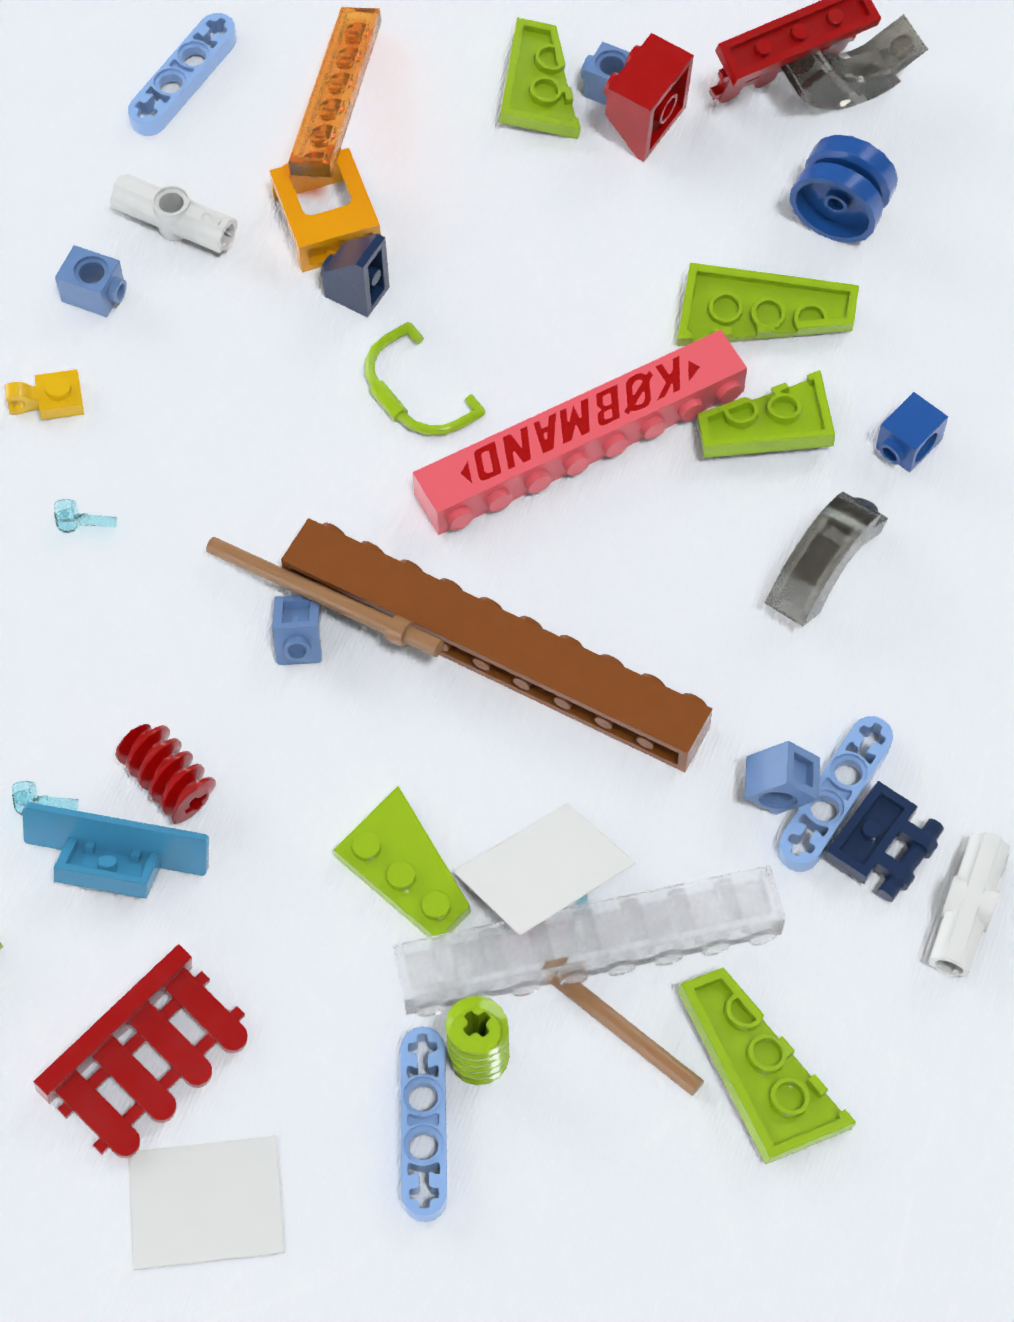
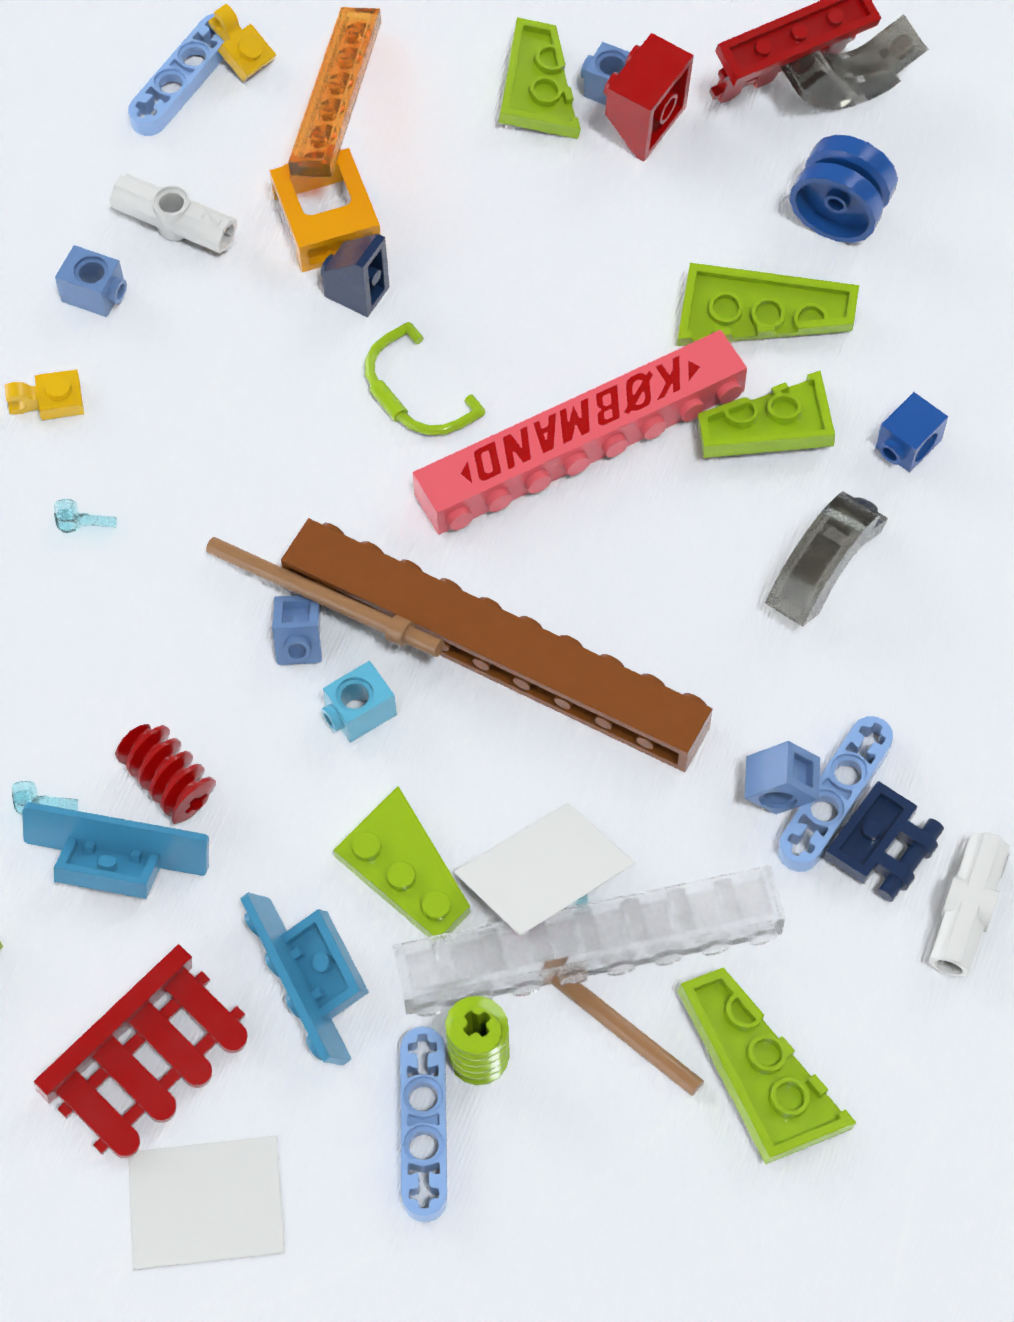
none -> yellow plate [208,3,277,82]
none -> dark azure bracket [240,892,369,1065]
none -> medium azure brick [321,661,397,743]

